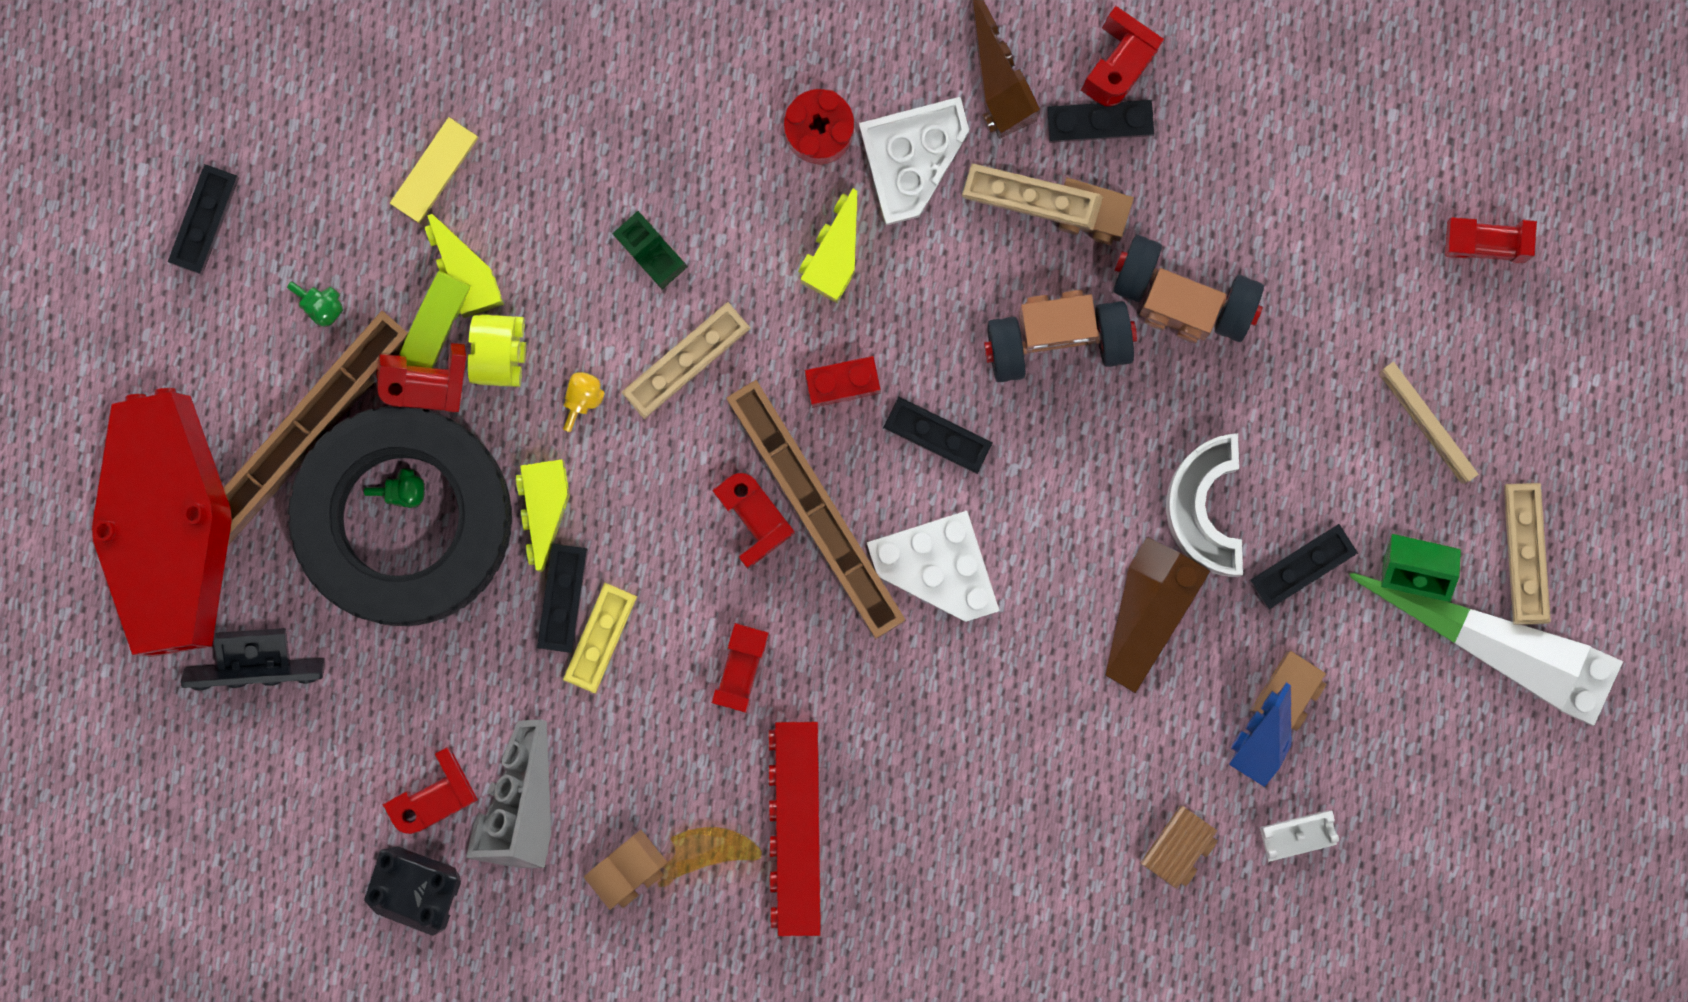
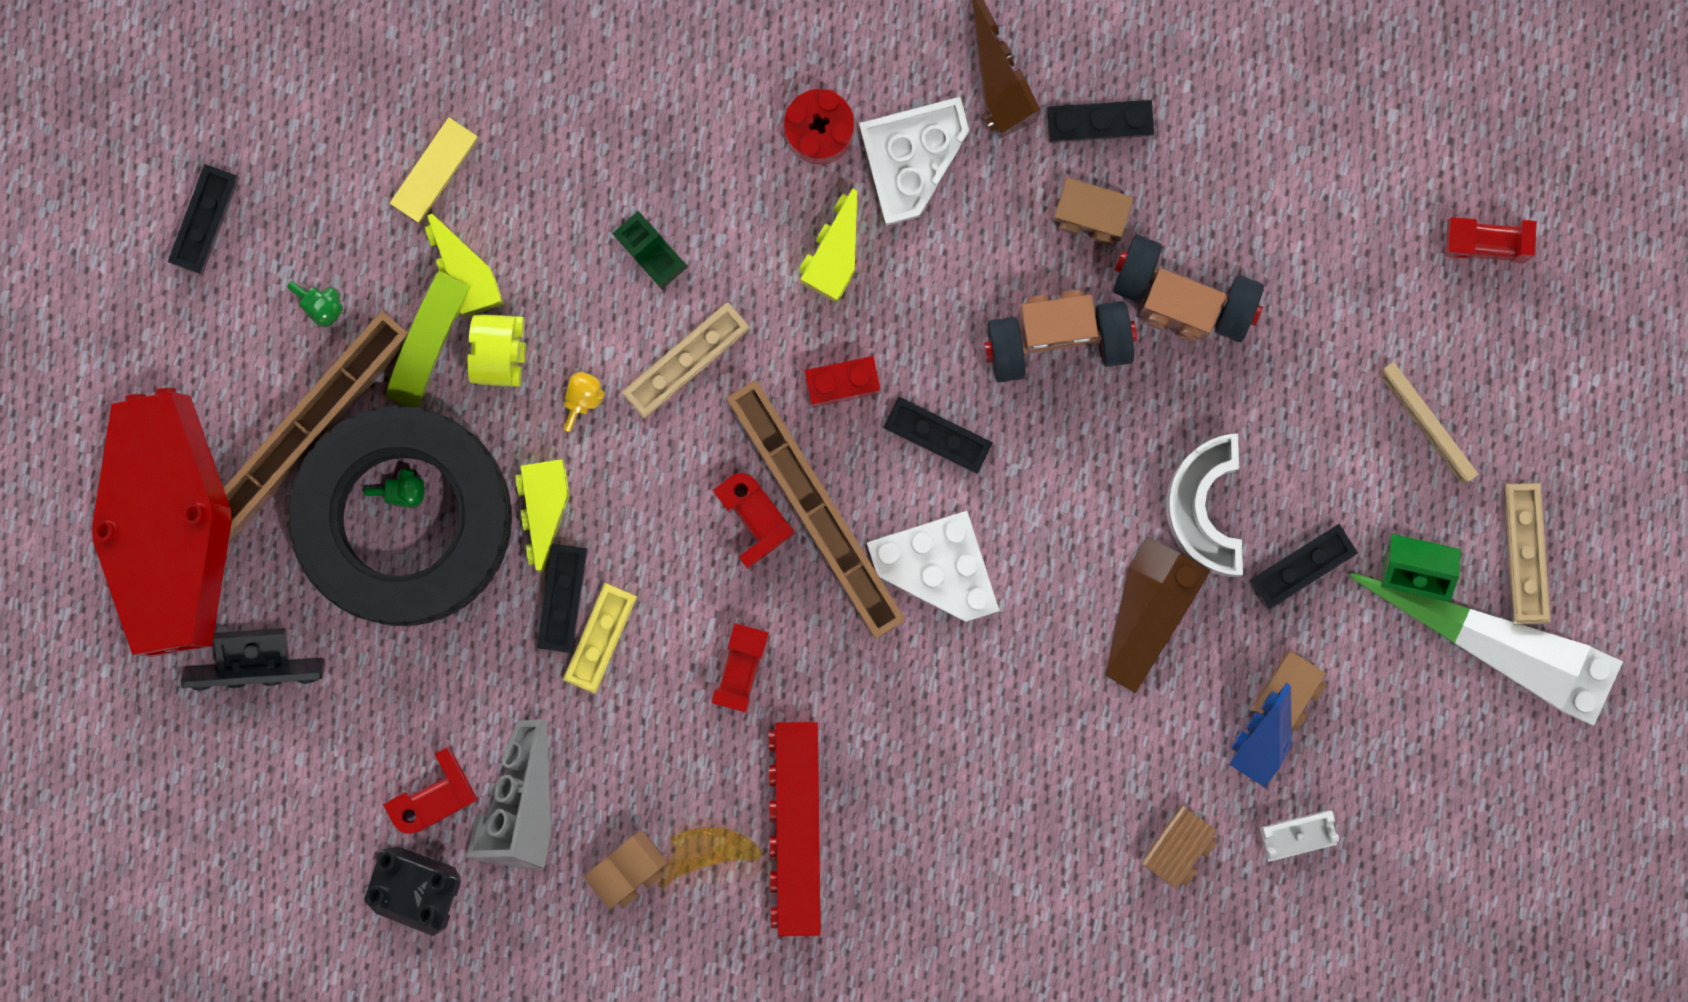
red piece [377,343,466,412] -> none
tan tile [962,163,1103,231] -> none
red piece [1080,6,1164,107] -> none

